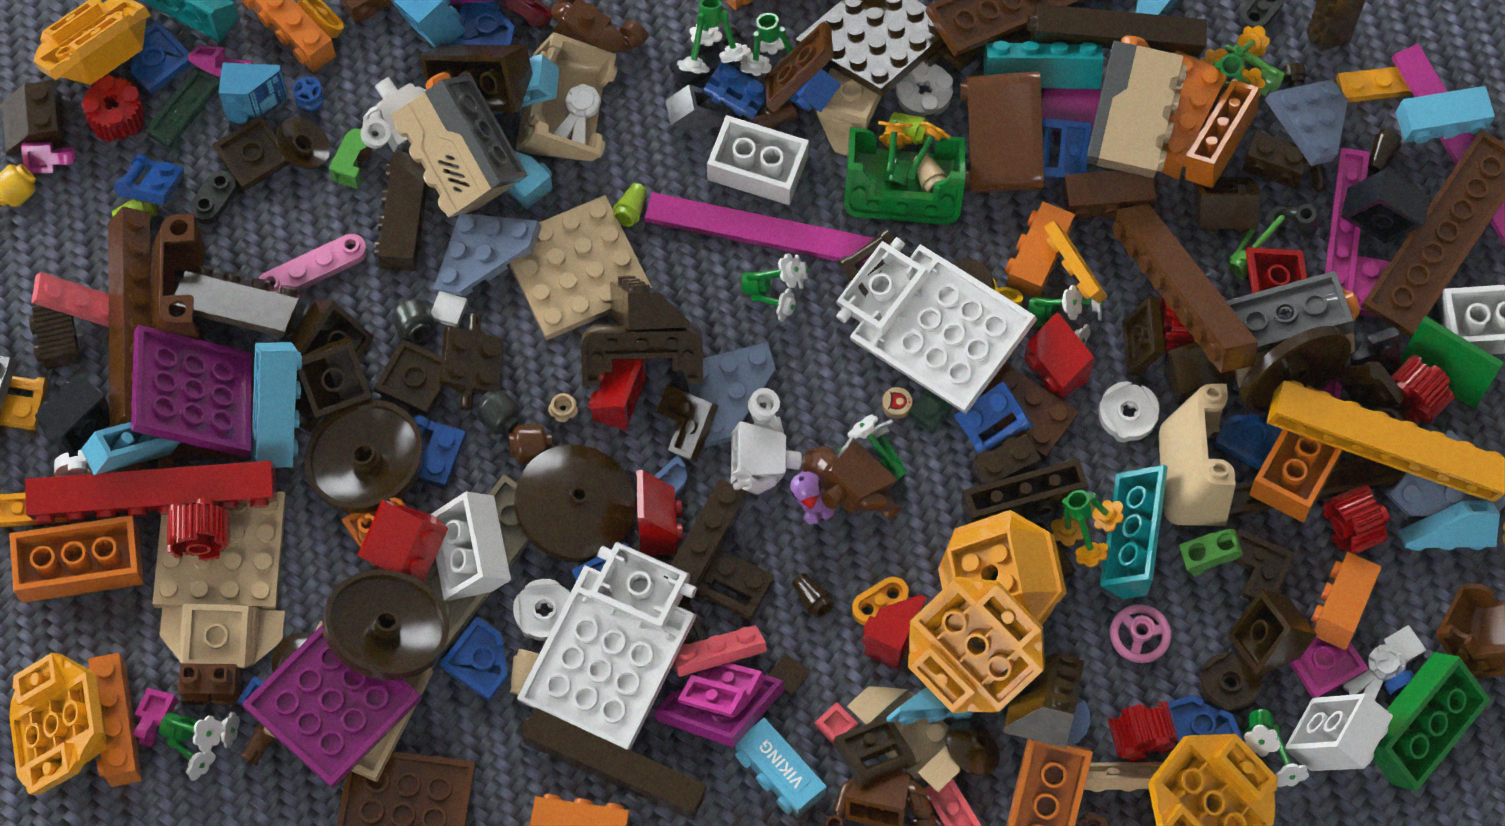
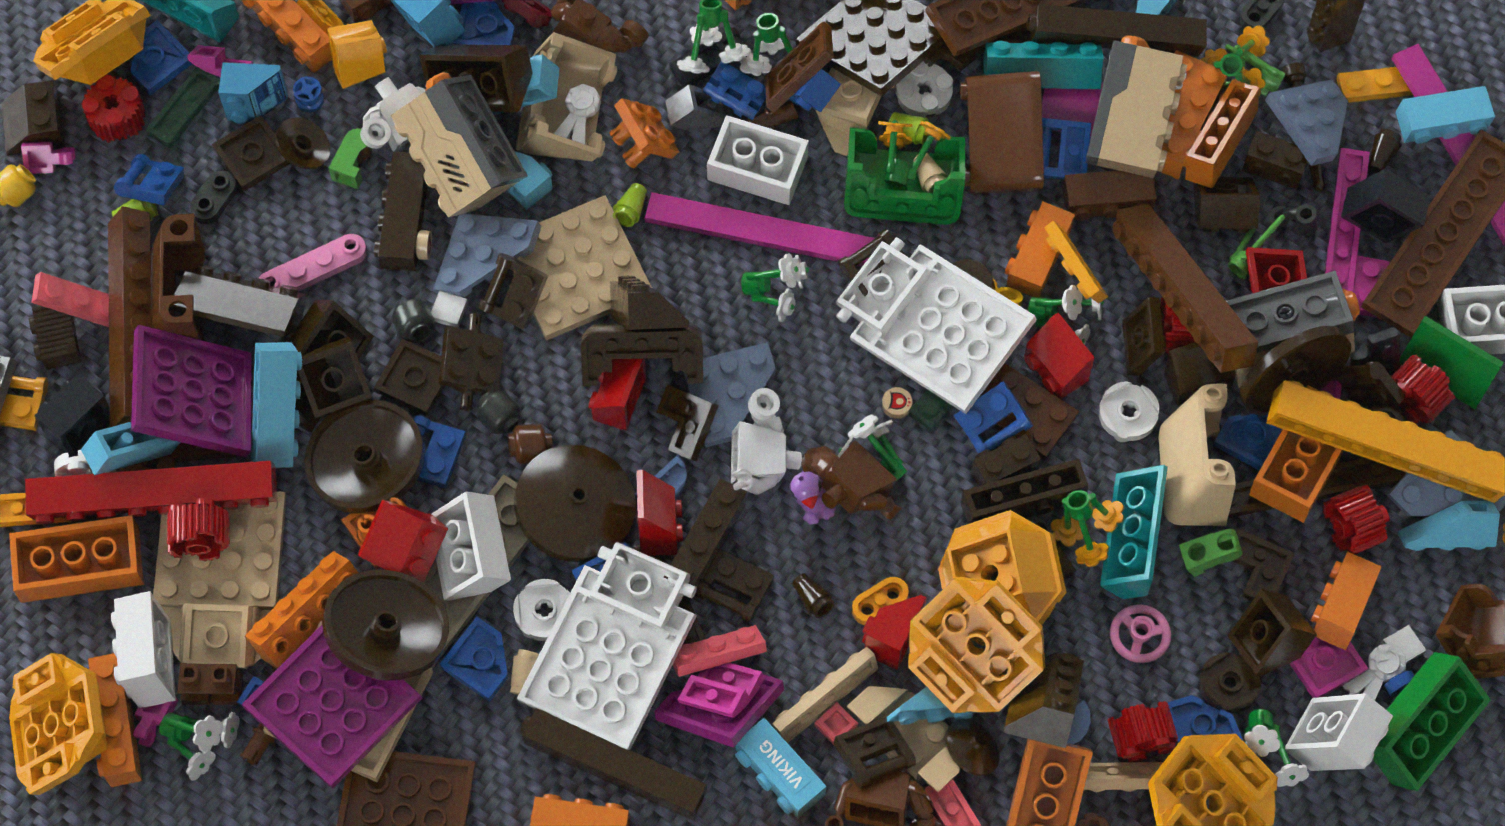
tan plate [548,393,578,422] -> none
dark brown tile [768,653,810,697] -> none
none -> white brick [111,591,176,708]
none -> orange brick [245,551,359,669]
none -> light orange torso [327,20,387,89]
none -> tan tile [416,230,432,260]
none -> dark brown plate [478,253,549,329]
none -> orange plate [609,98,679,169]
none -> tan plate [772,647,878,743]

